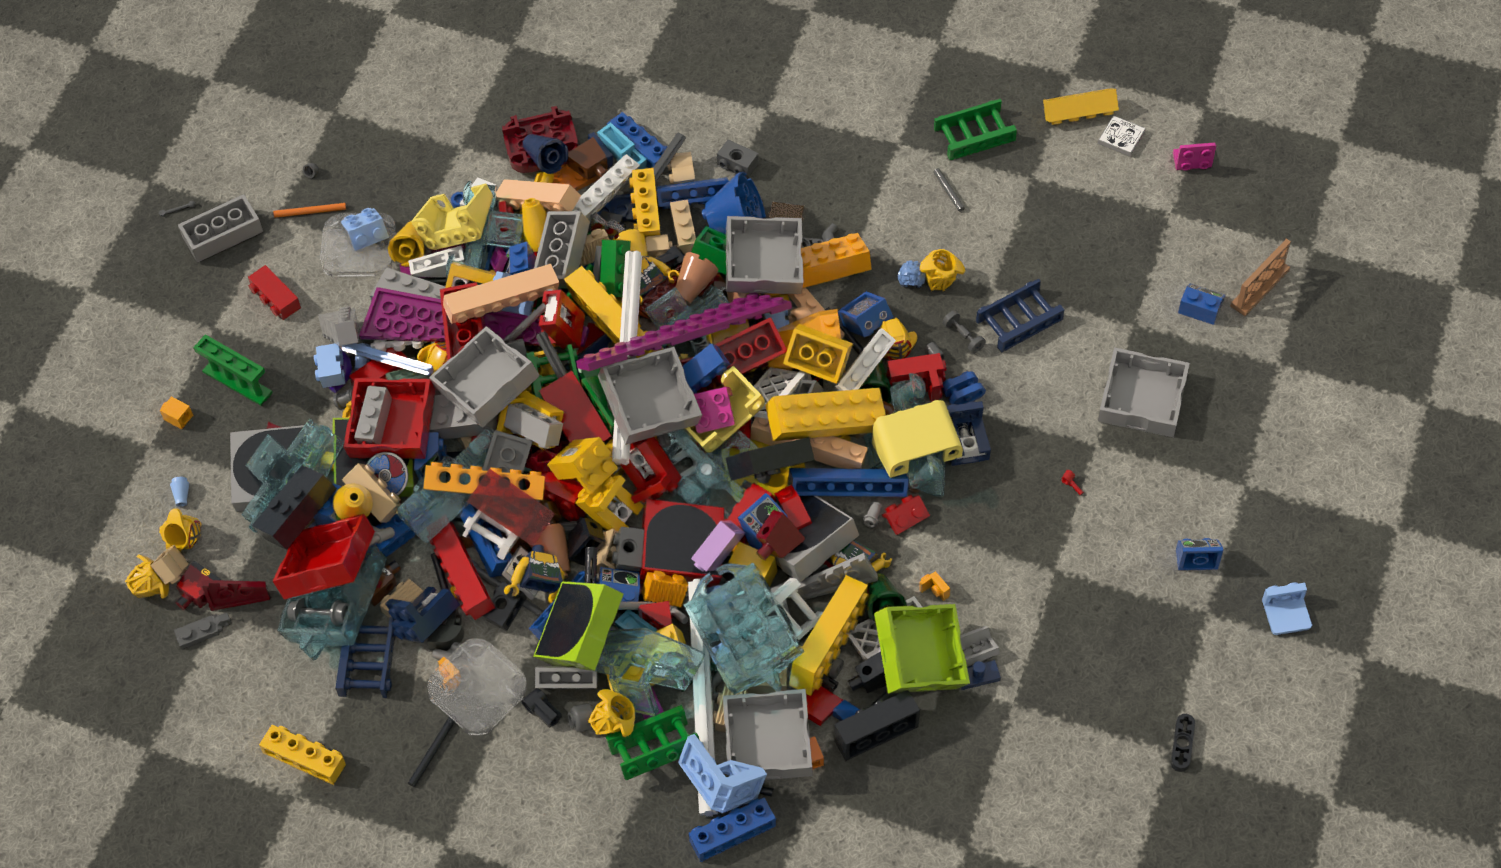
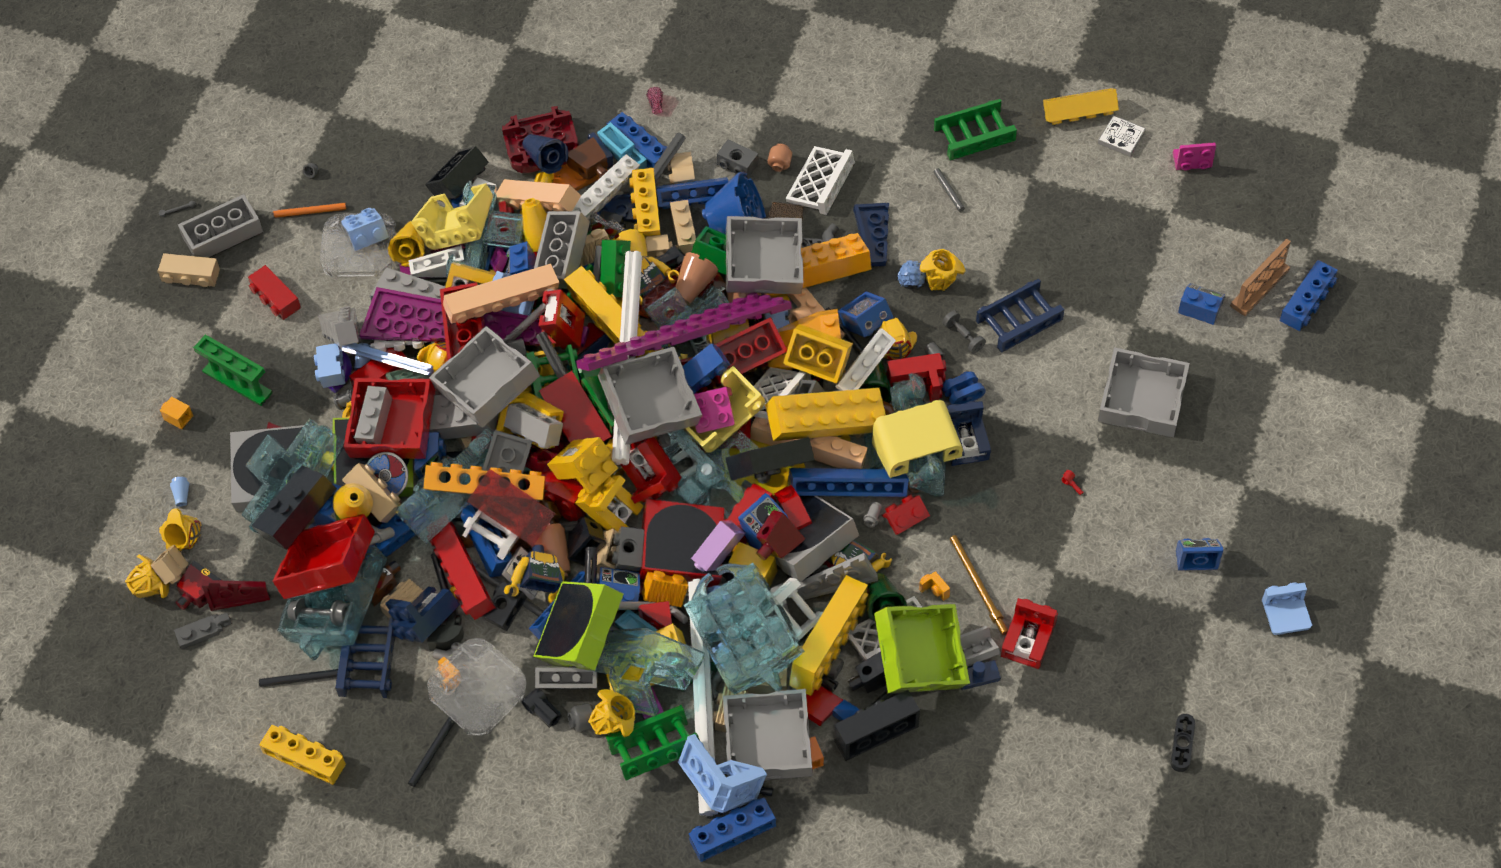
none -> tan brick [158,253,220,287]
none -> black bar [259,669,338,687]
none -> black brick [425,146,489,201]
none -> clear pink cone [646,87,664,114]
none -> nougat head [768,144,792,172]
none -> white fence [786,146,855,215]
none -> dark blue wing [853,203,889,267]
none -> pearl gold bar [950,535,1008,635]
none -> red brick [1000,598,1058,669]
none -> blue brick [1280,260,1338,331]

